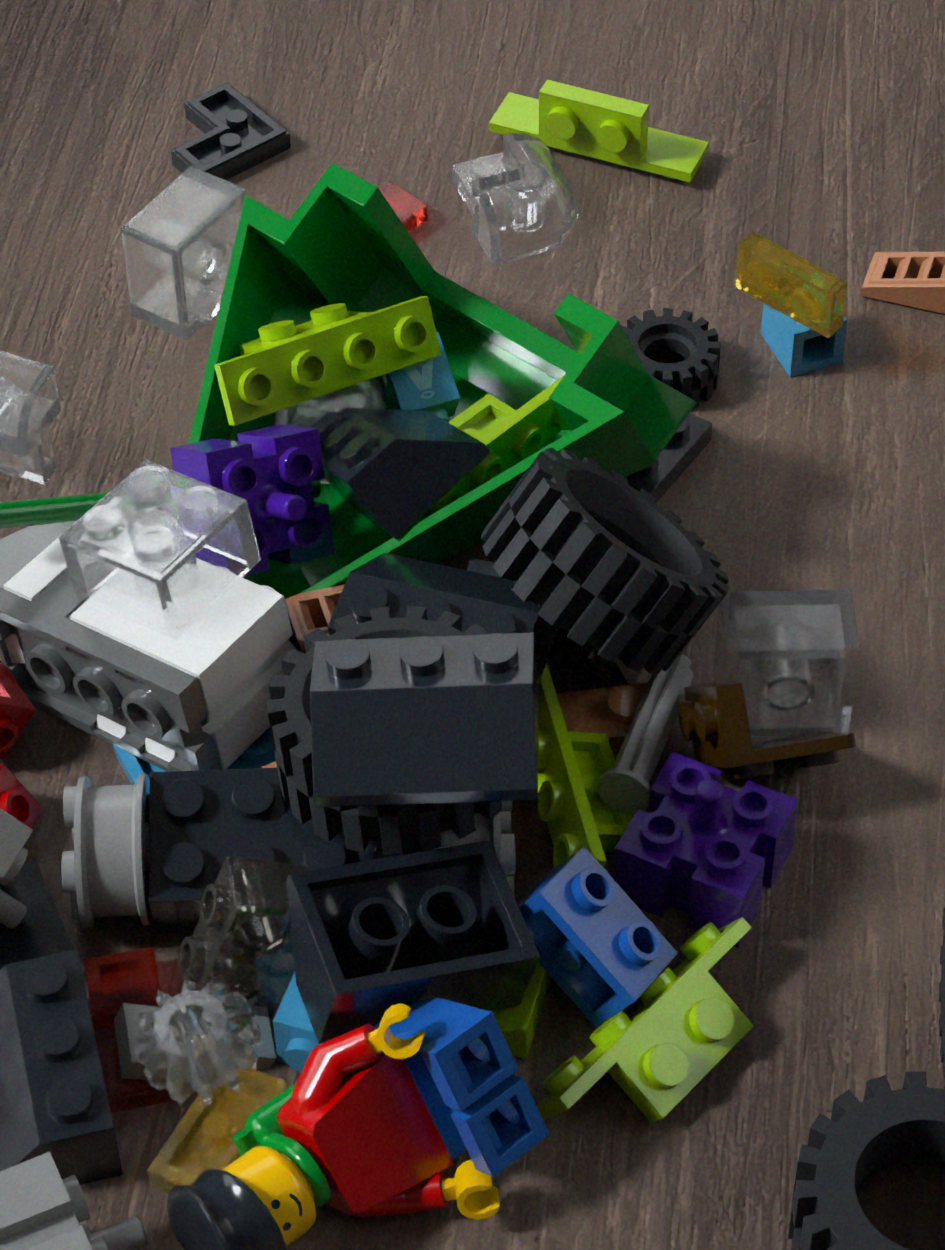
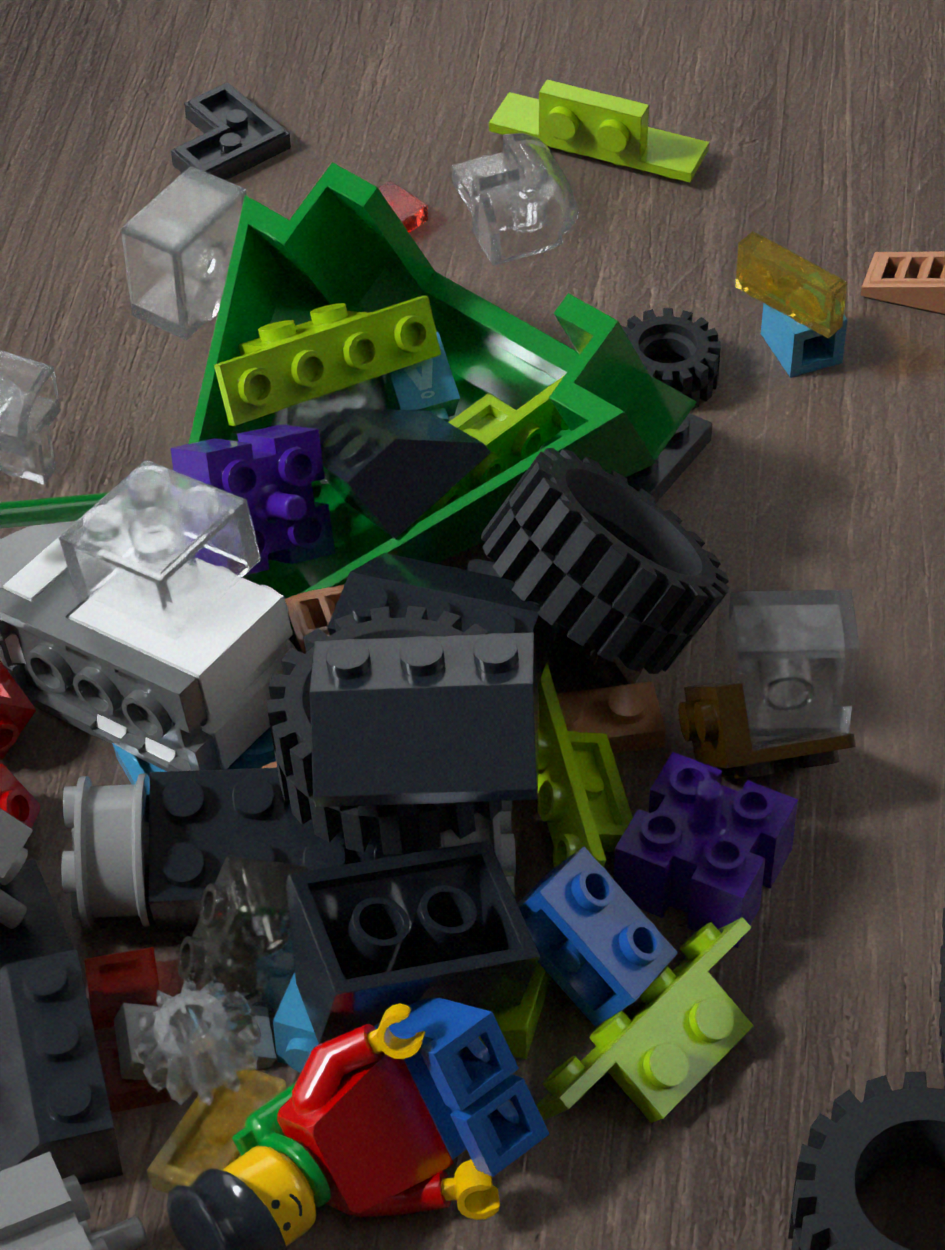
light grey axle [597,654,694,813] -> none

